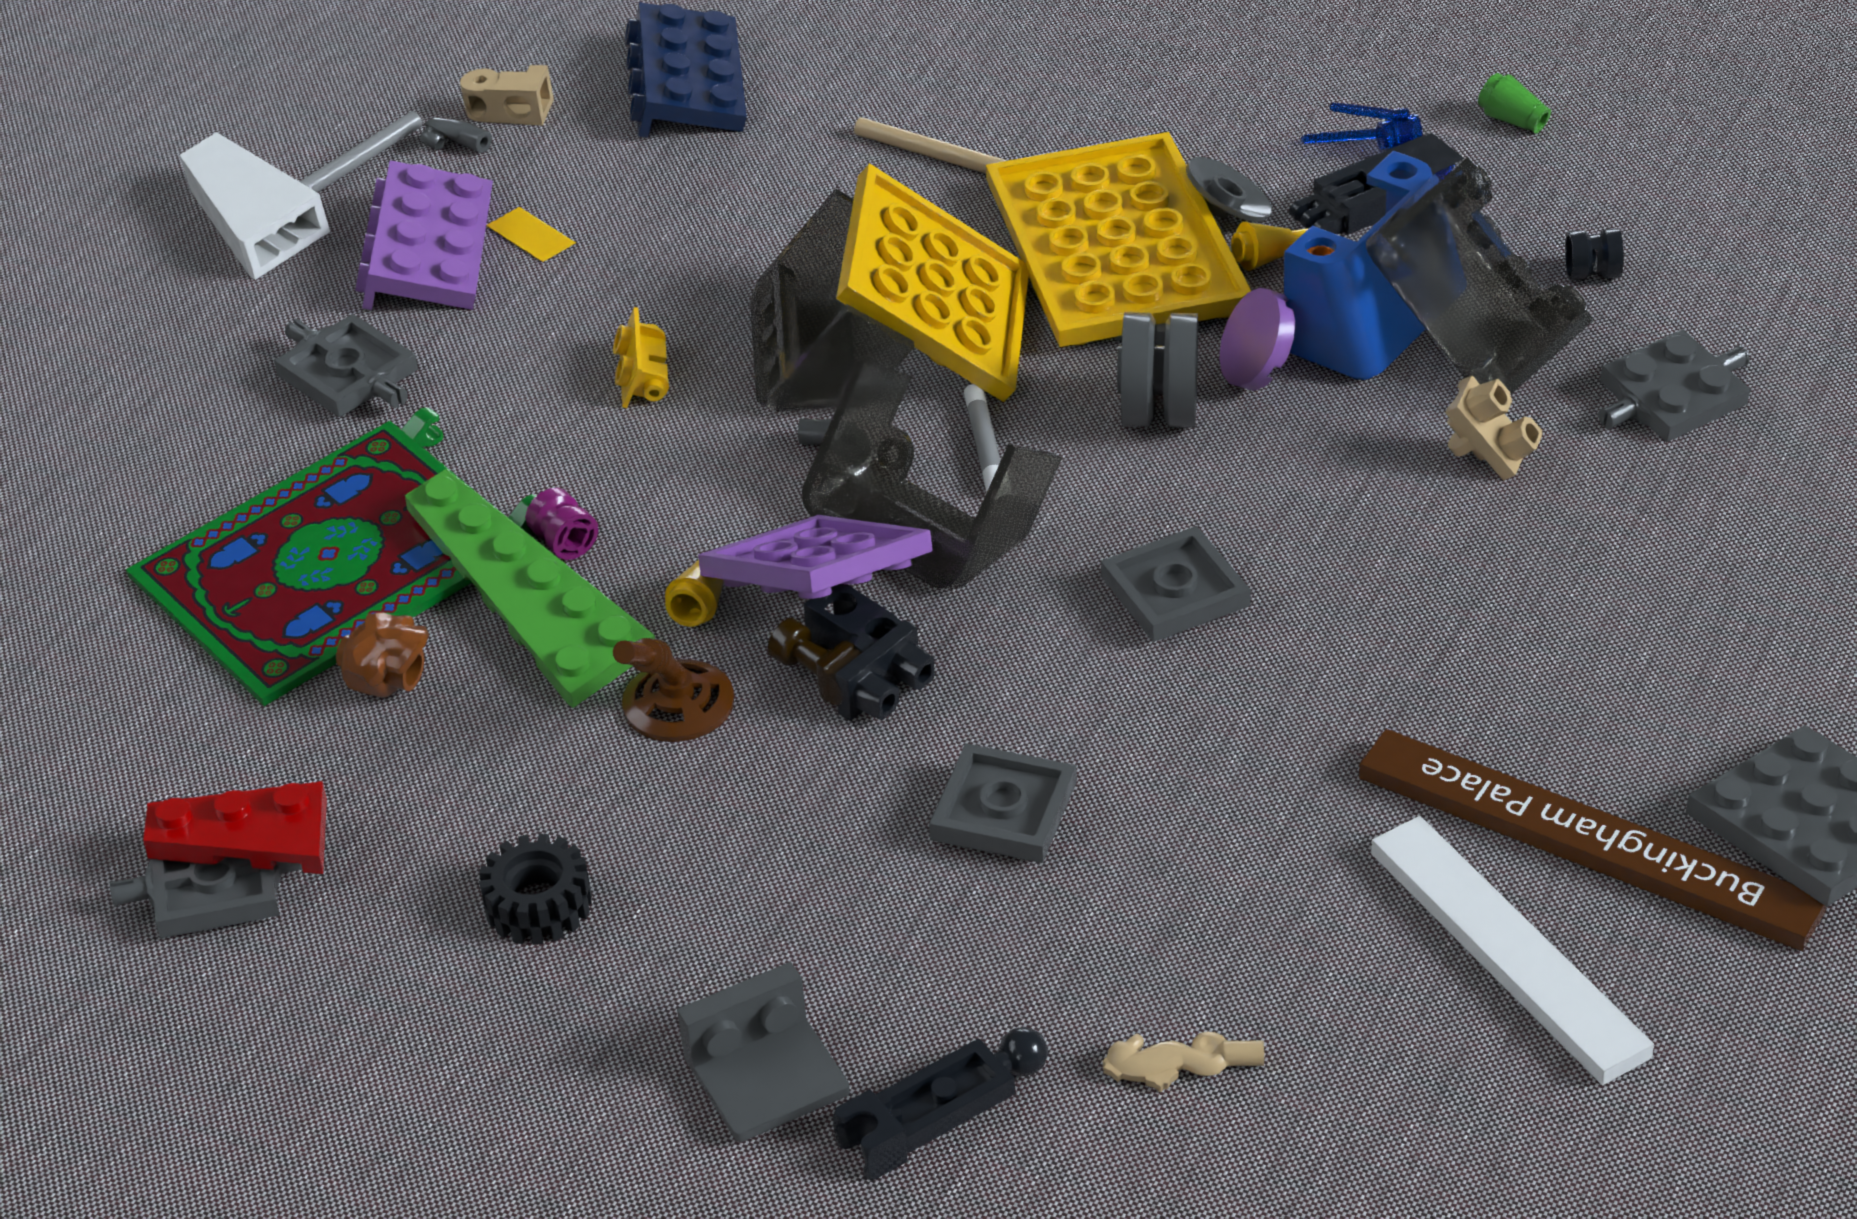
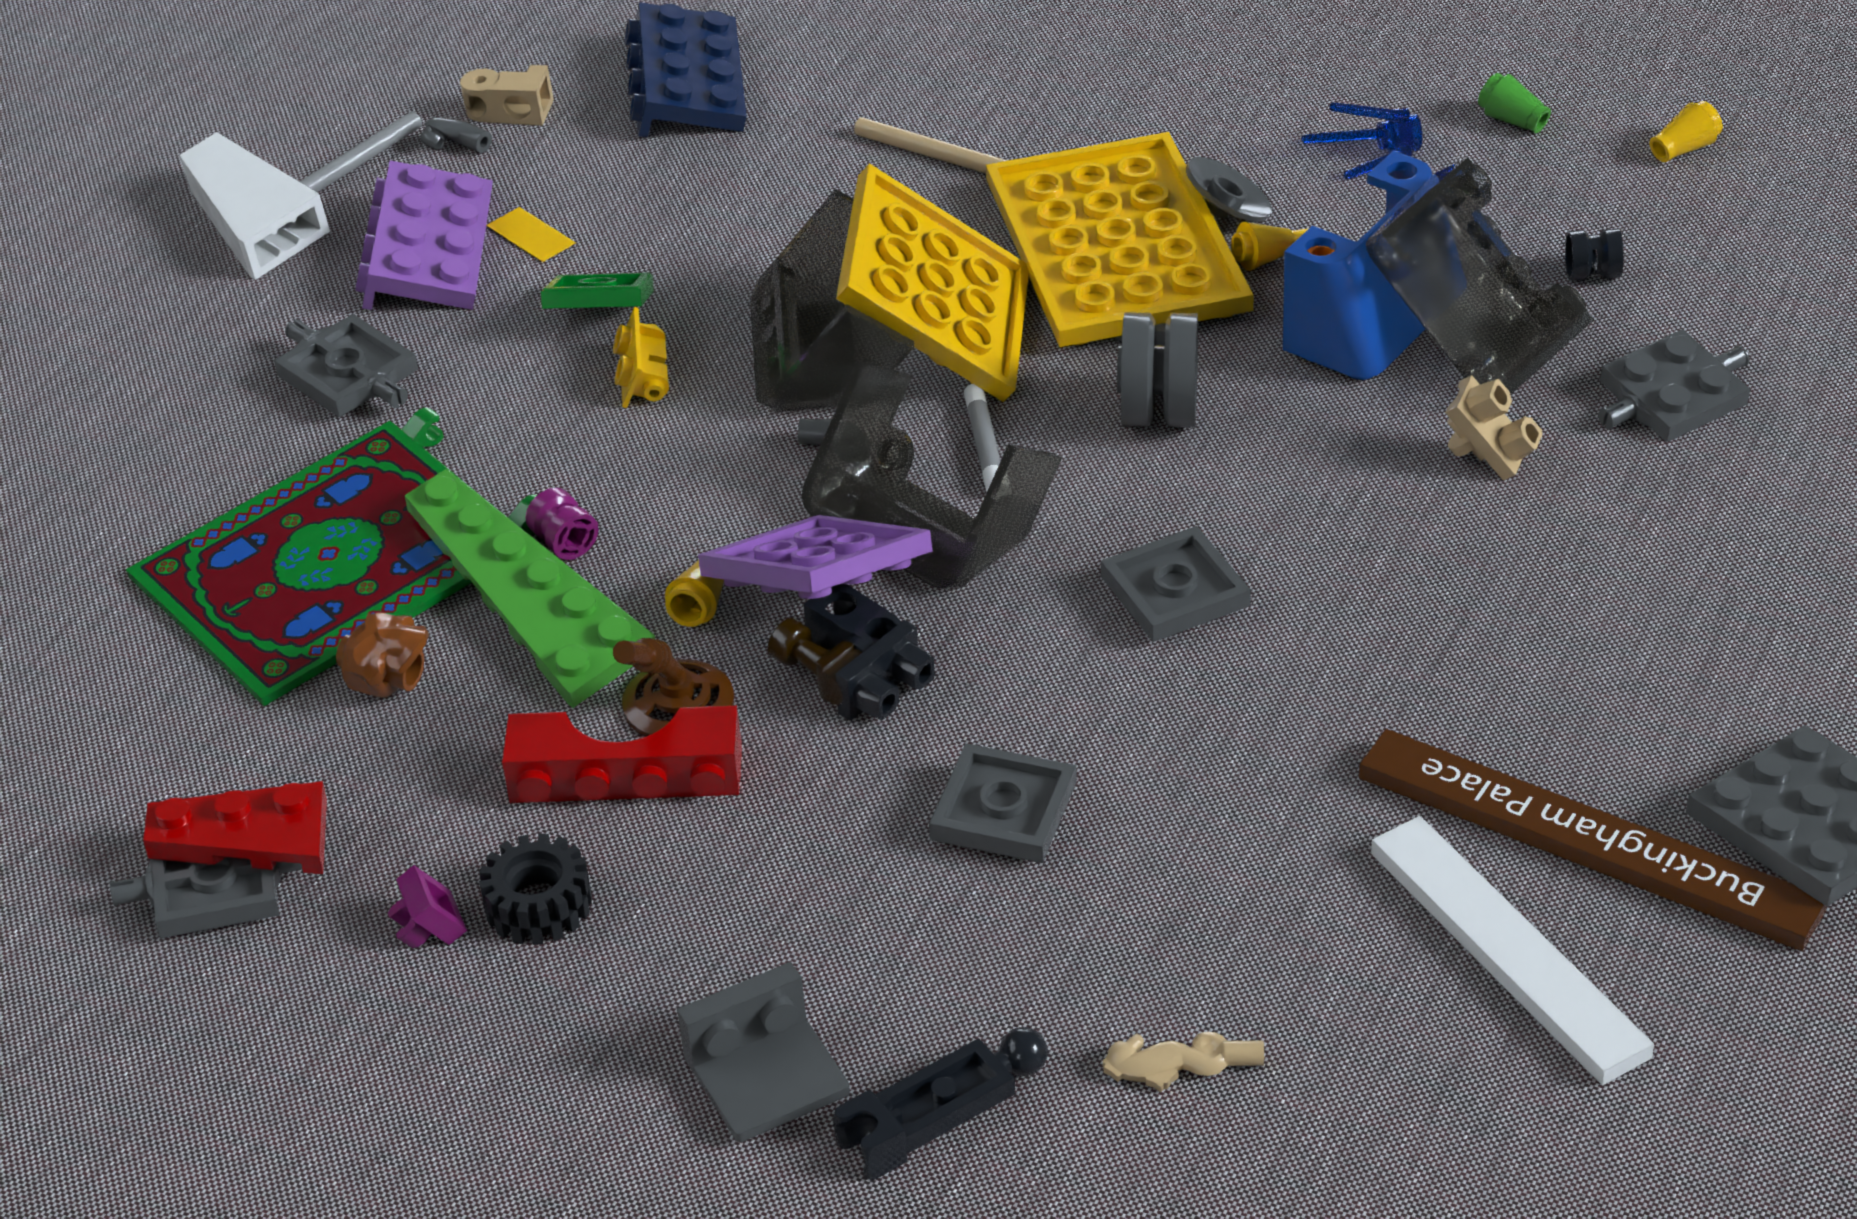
medium lavender tile [1219,287,1295,391] -> none
black hinge [1289,132,1467,235] -> none
none -> magenta tile [388,865,467,948]
none -> red arch [502,705,742,803]
none -> green tile [541,272,654,309]
none -> yellow cone [1649,101,1723,163]

